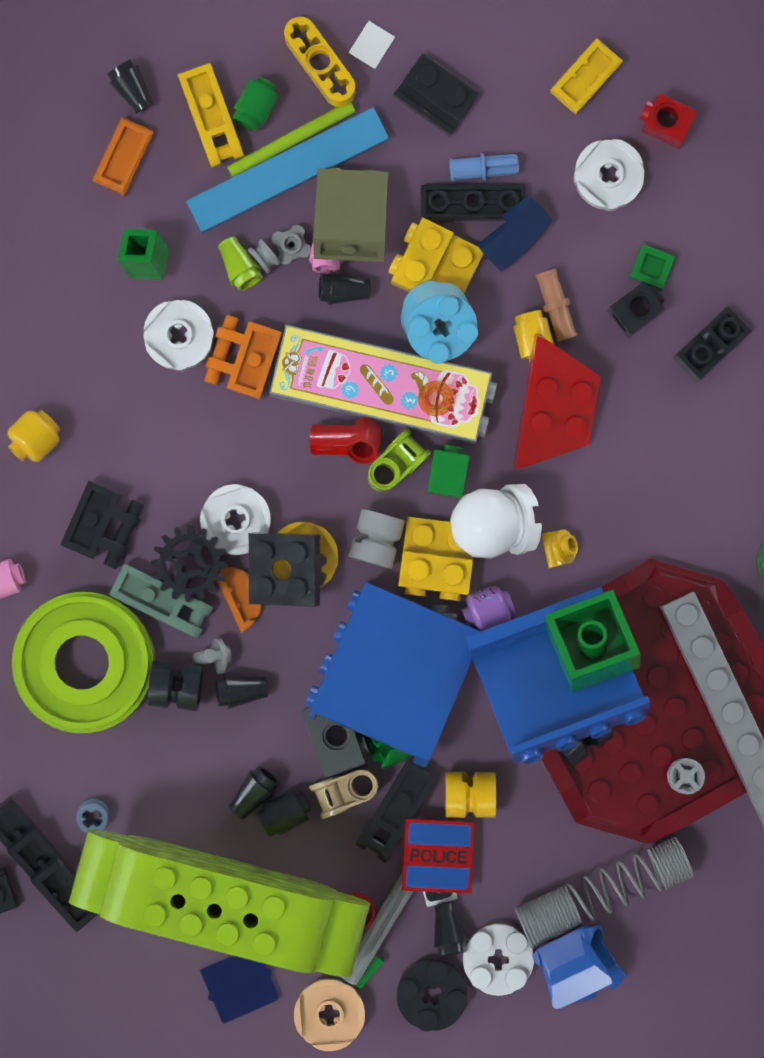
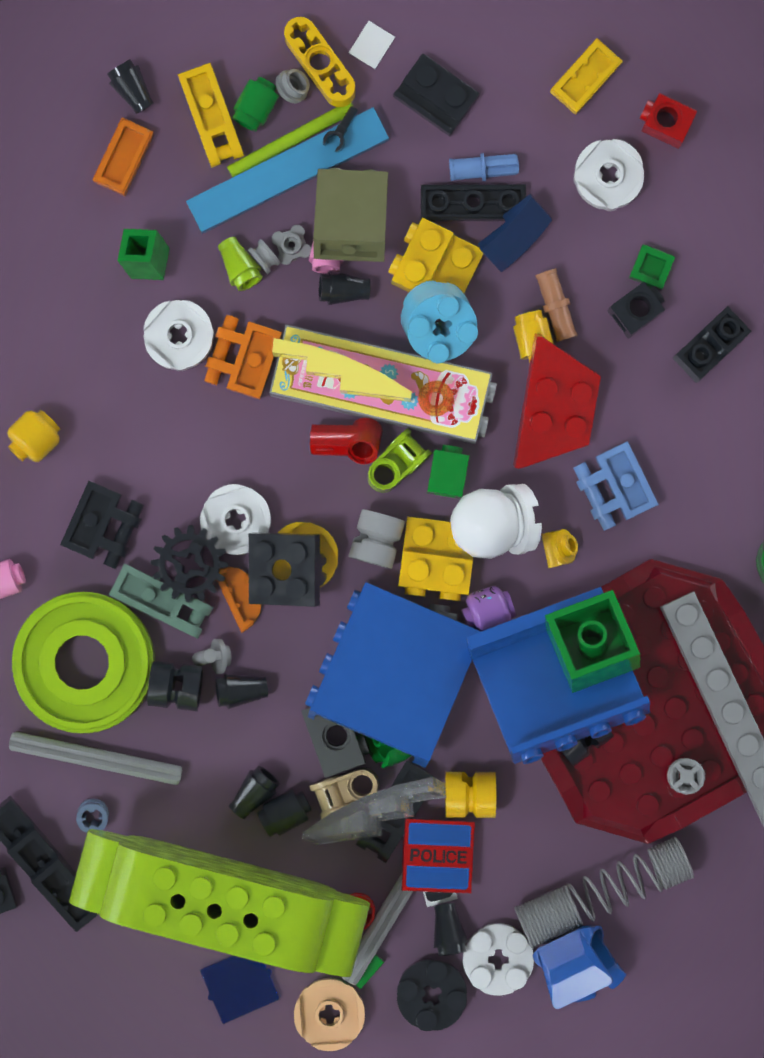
none -> light grey axle [9,732,182,785]
none -> light yellow slope [272,338,412,402]
none -> light grey plate [276,69,310,104]
none -> clear slope [302,777,446,845]
none -> black hand [323,106,358,152]
none -> medium blue plate [573,441,659,531]

